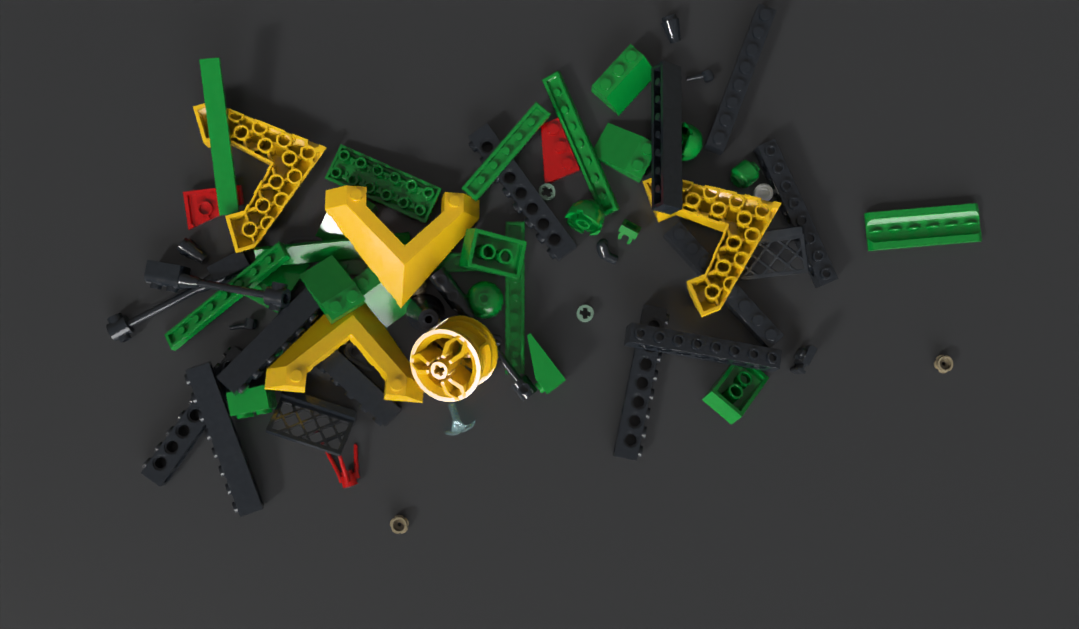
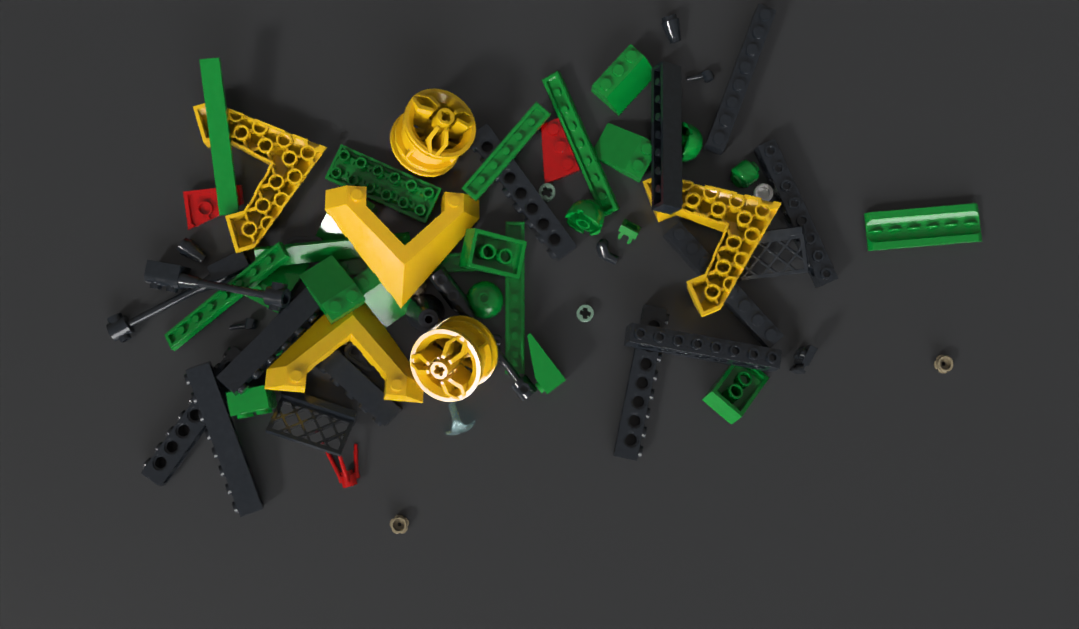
none -> yellow wheel [390,88,476,177]

